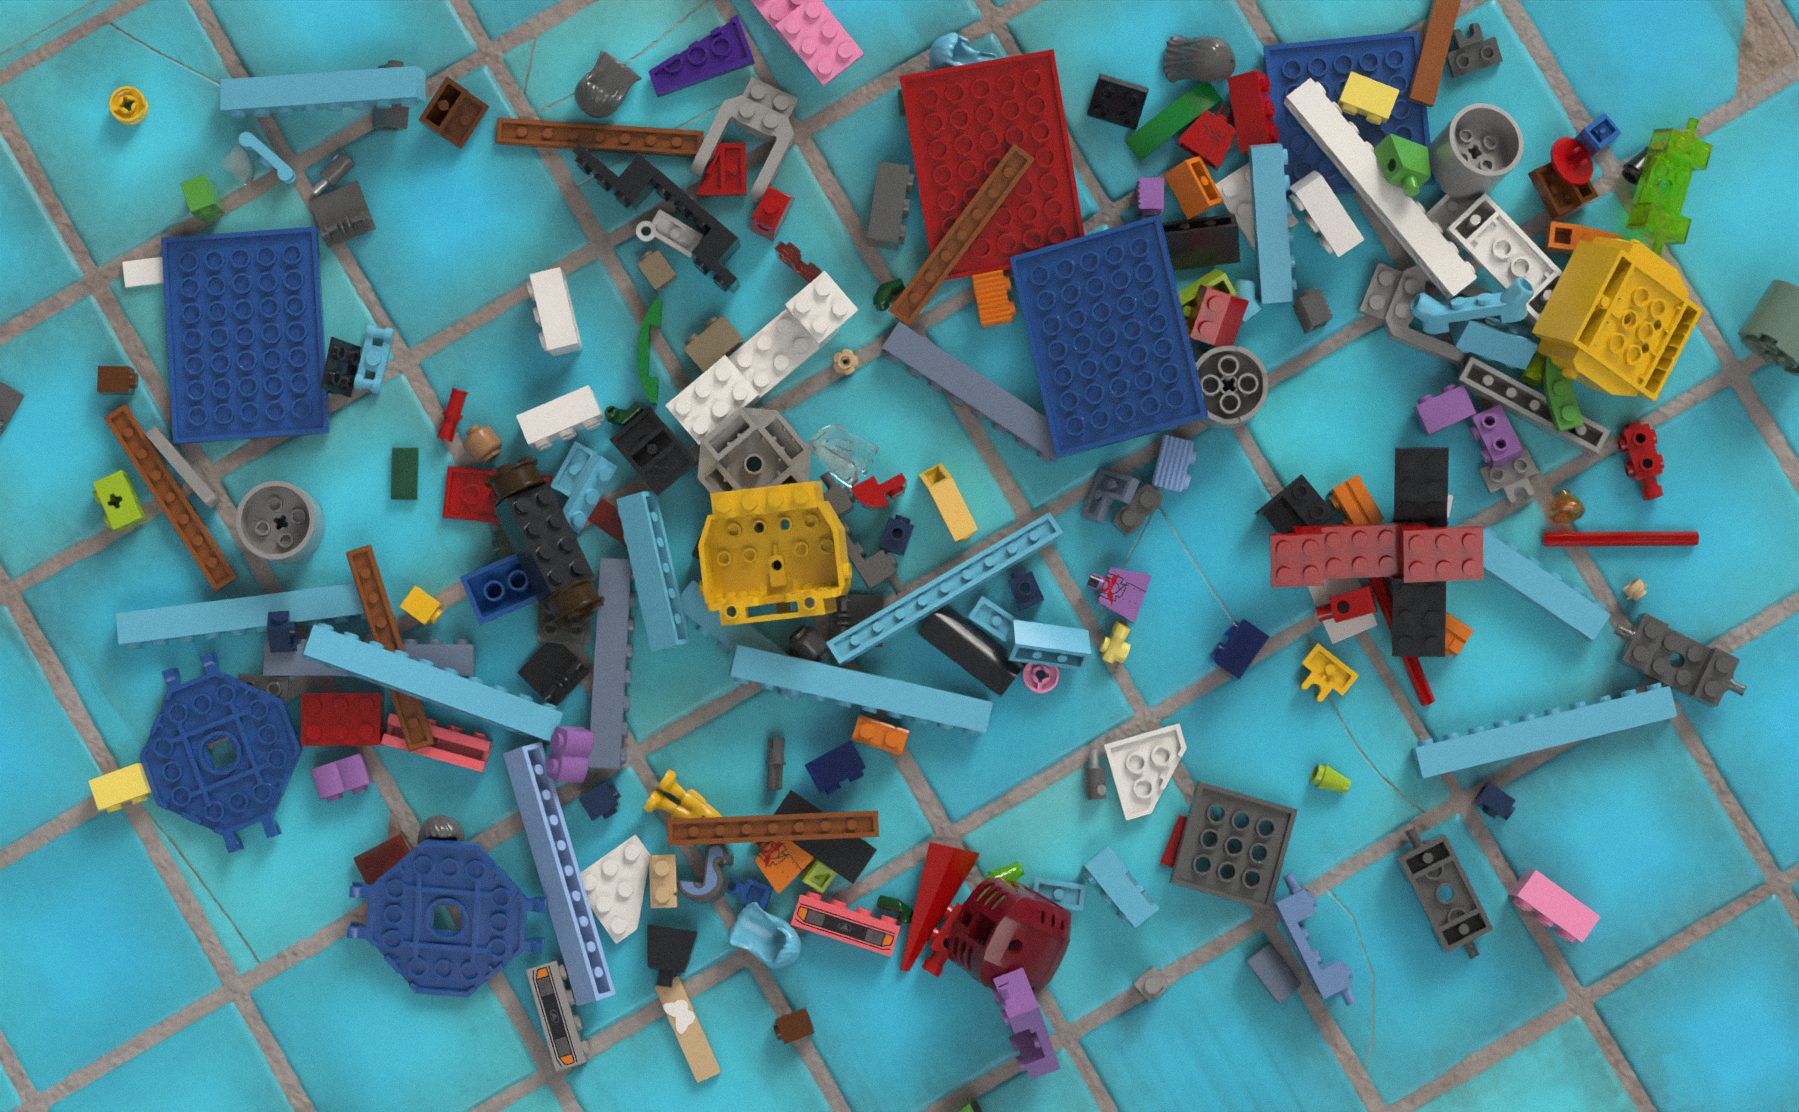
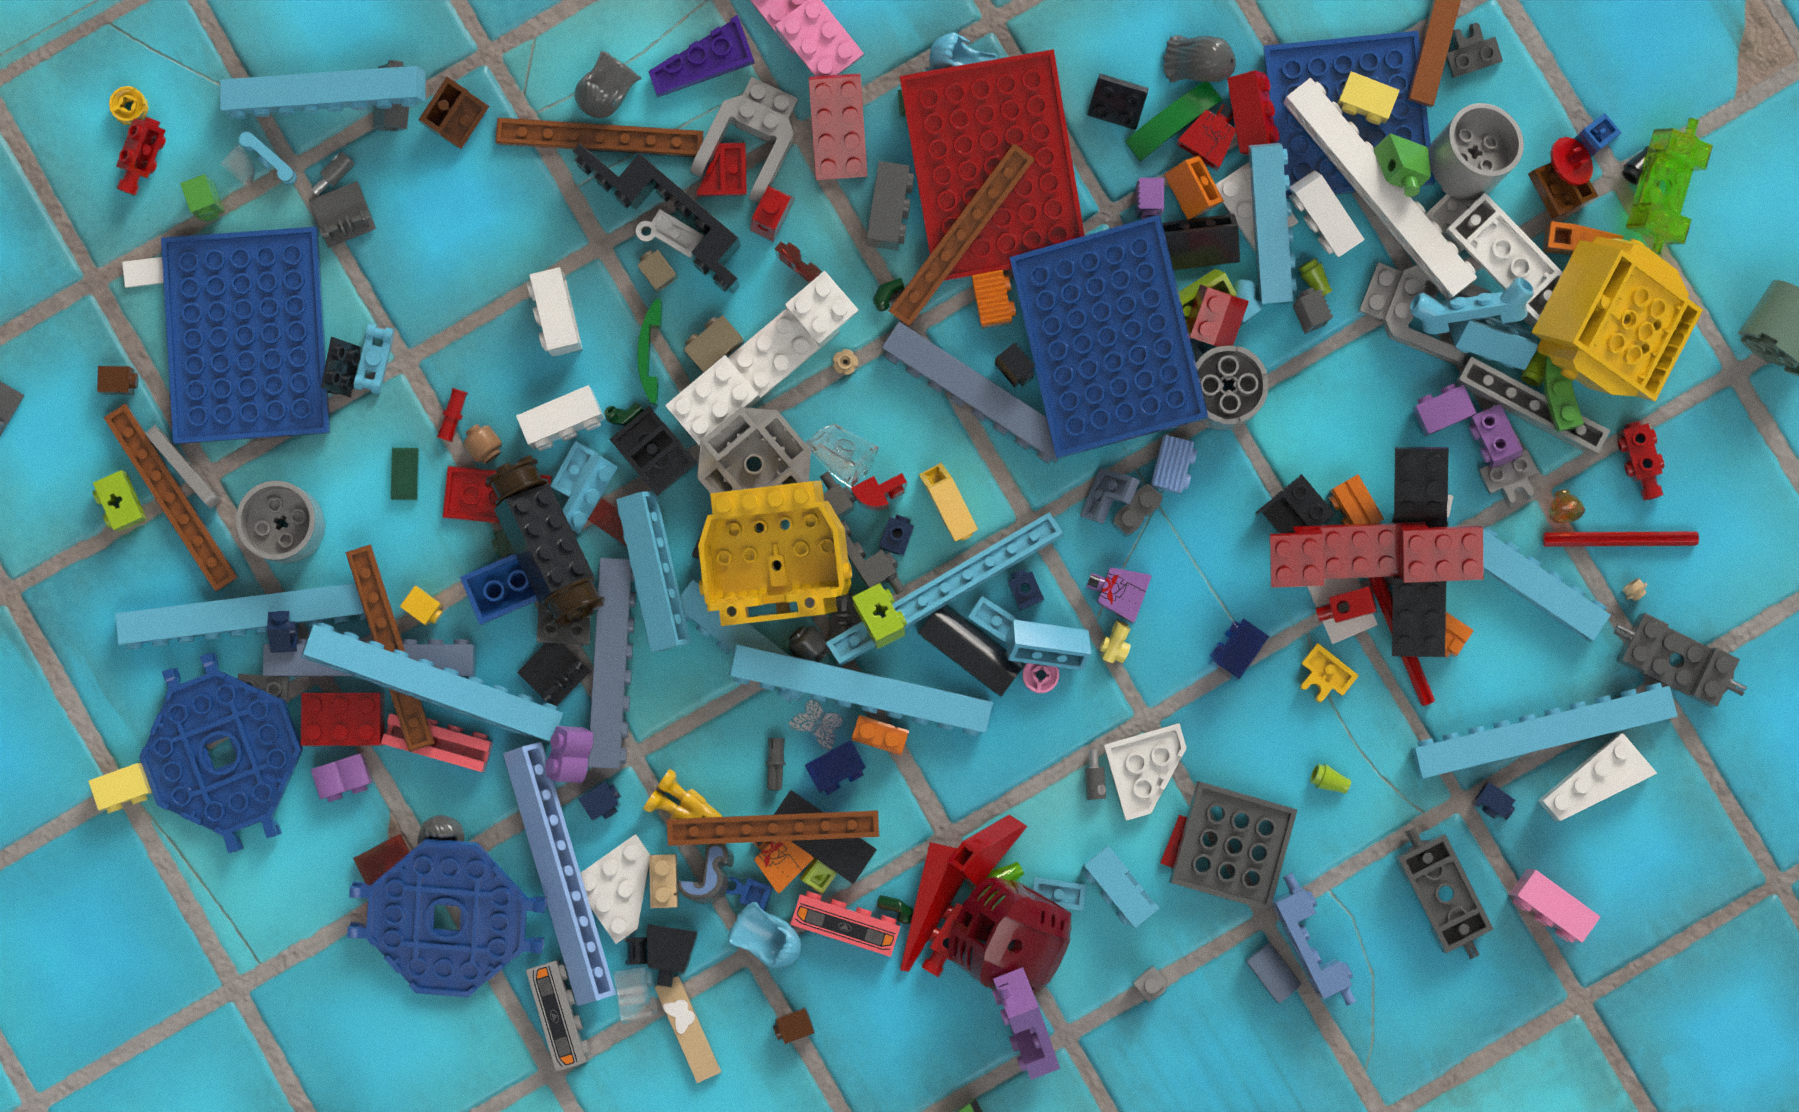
none -> red brick [116,117,166,196]
none -> clear brick [613,966,658,1025]
none -> black bush [625,937,648,965]
none -> clear animal [788,699,843,752]
none -> plate [809,73,868,180]
none -> lime brick [852,583,907,649]
none -> red slope [947,815,1027,887]
none -> black brick [995,343,1035,388]
none -> lime cone [1298,258,1332,295]
none -> white wedge [1538,733,1657,821]

